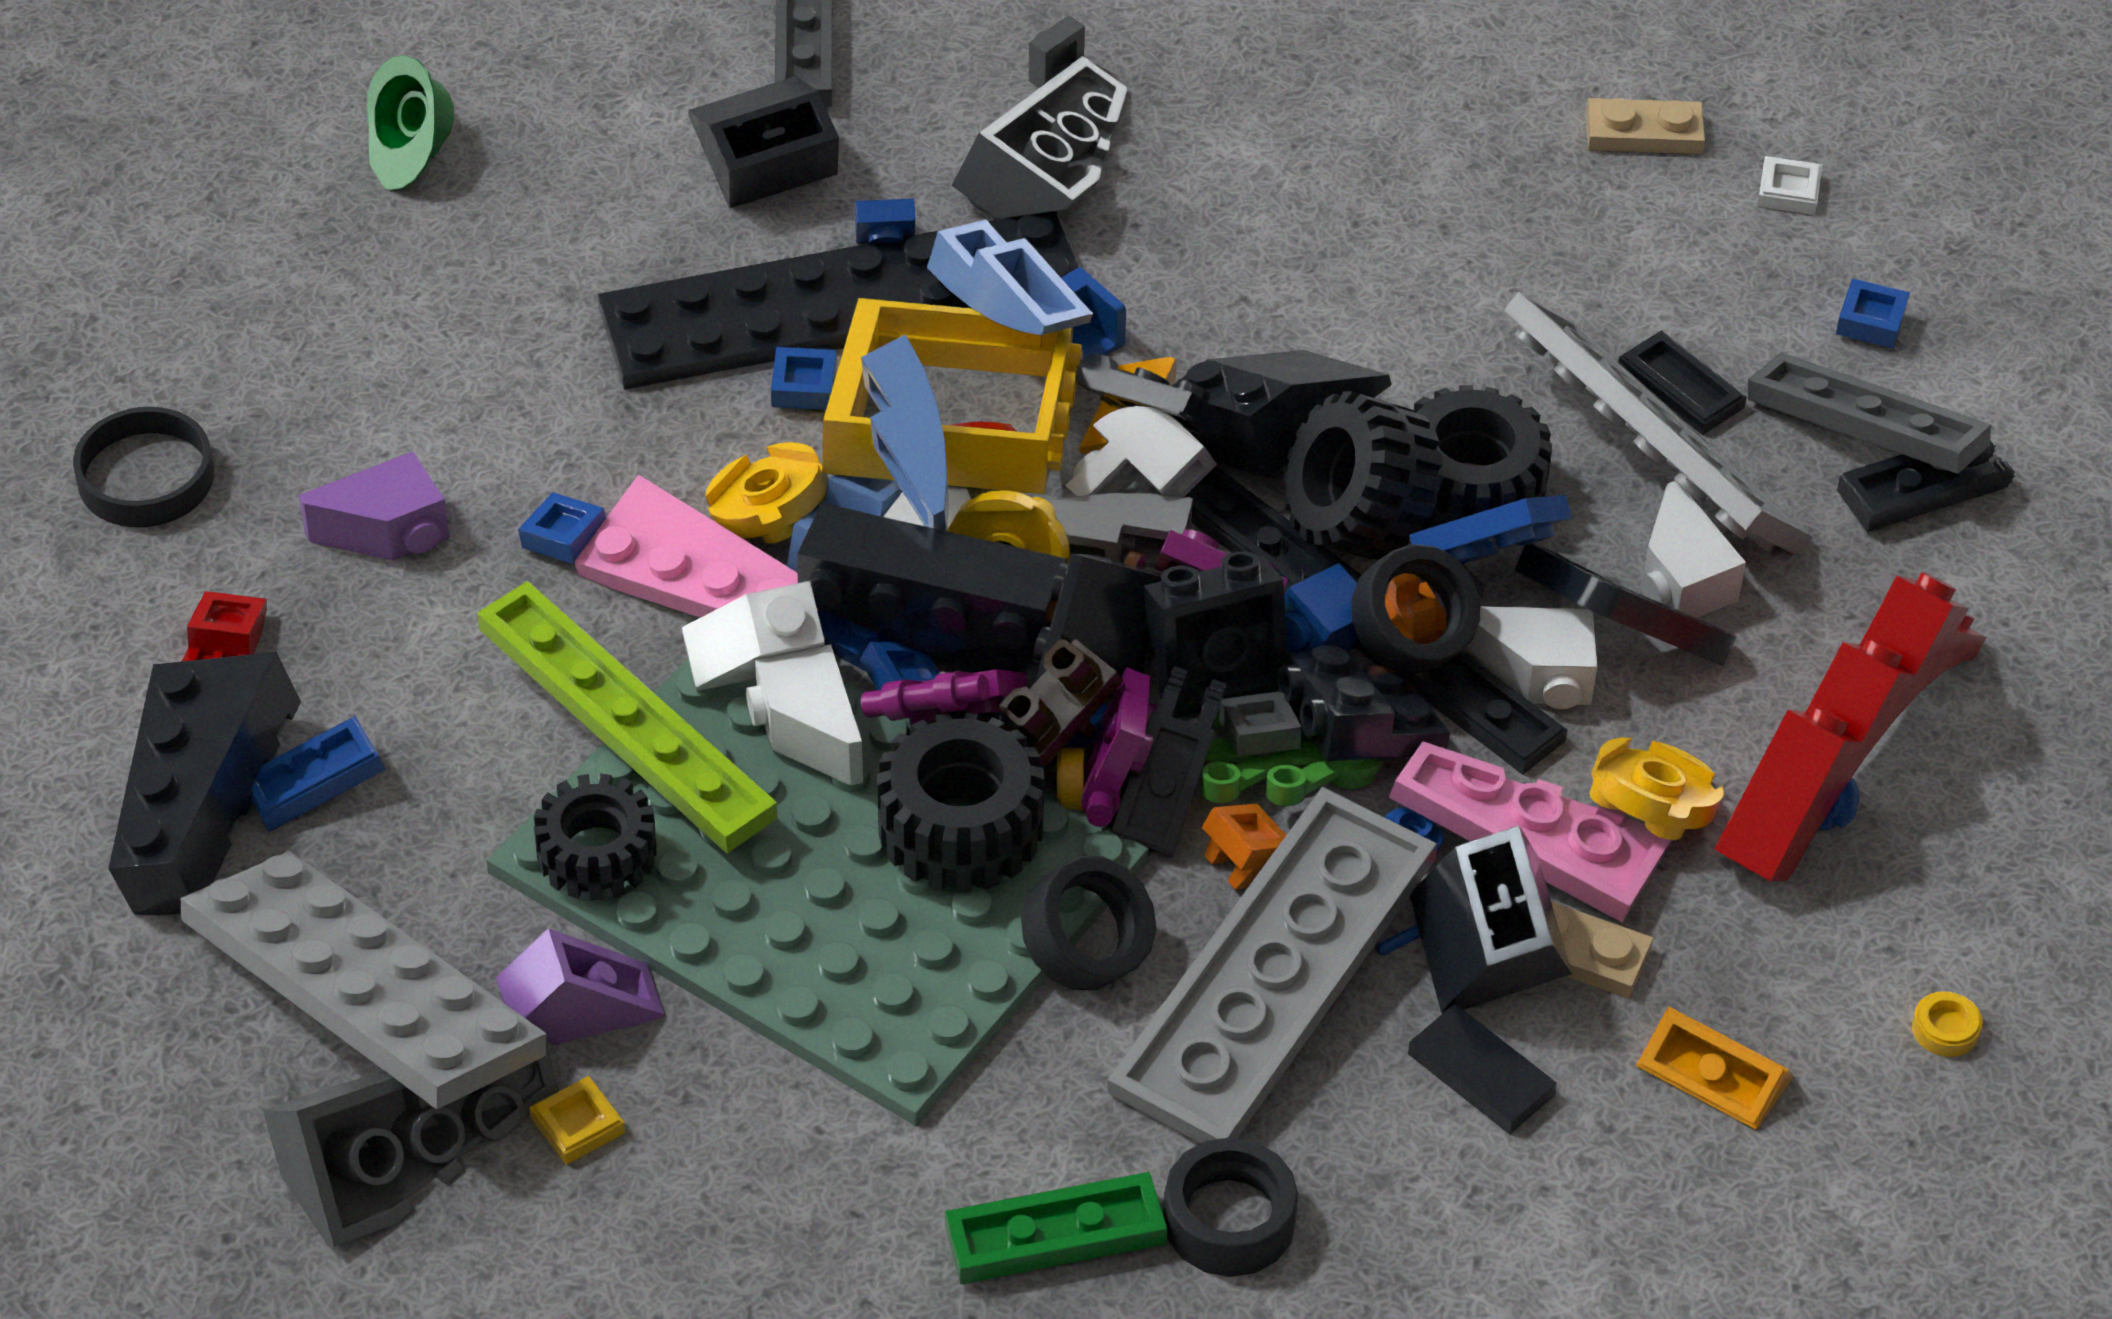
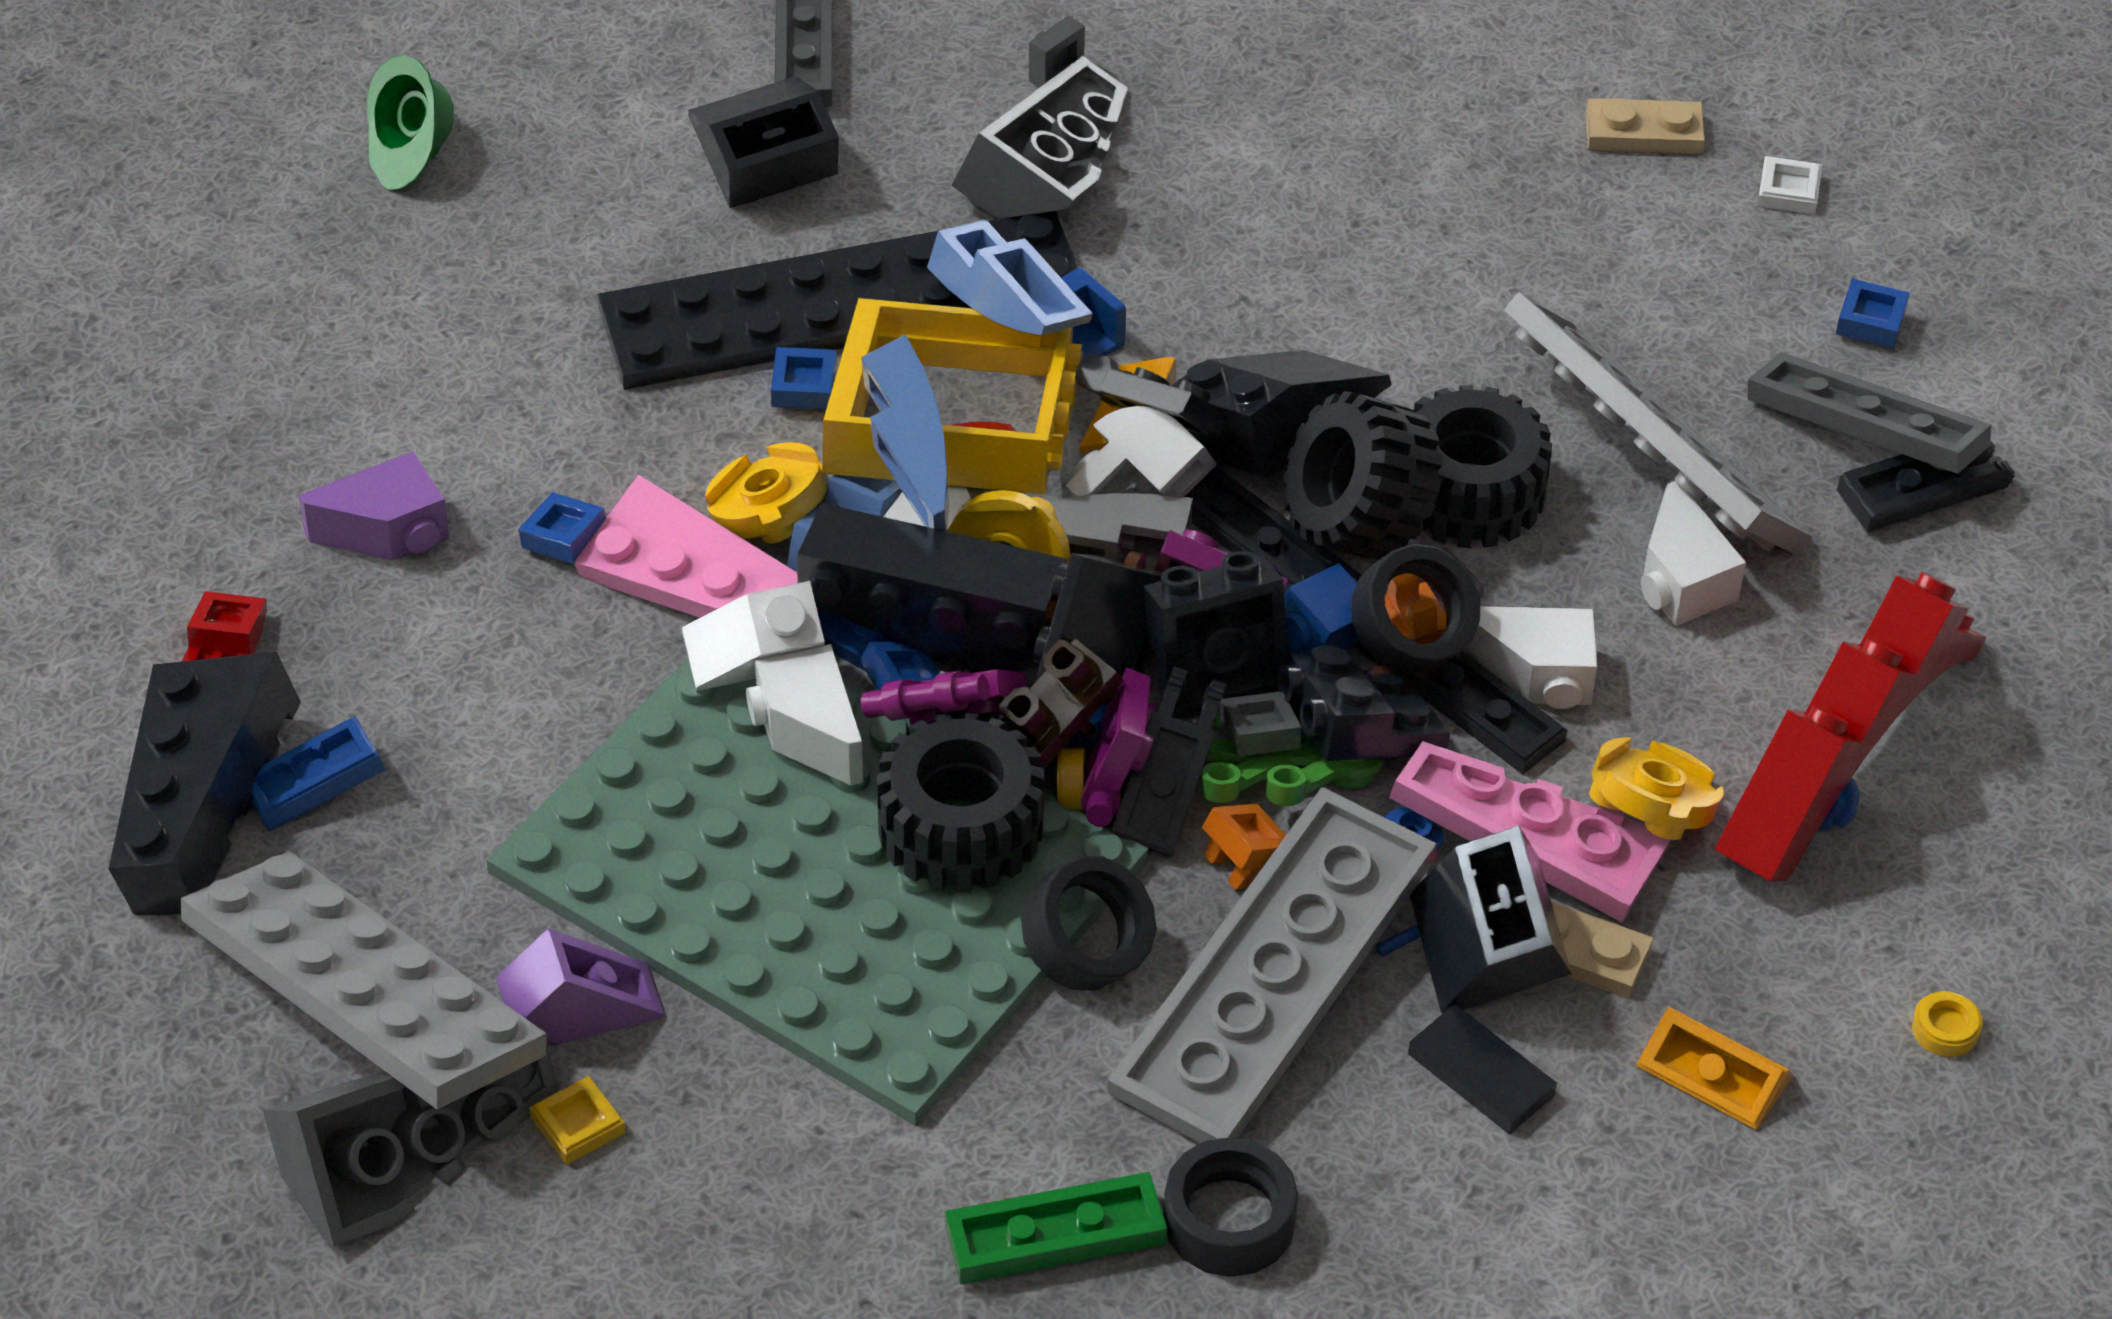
black tyre [73,407,214,527] -> none
lime plate [477,581,778,853] -> none
black tyre [534,774,657,901] -> none
blue plate [855,198,916,244] -> none
blue plate [1409,495,1573,564] -> none
black beam [1514,543,1737,666] -> none
black tile [1618,330,1747,435] -> none

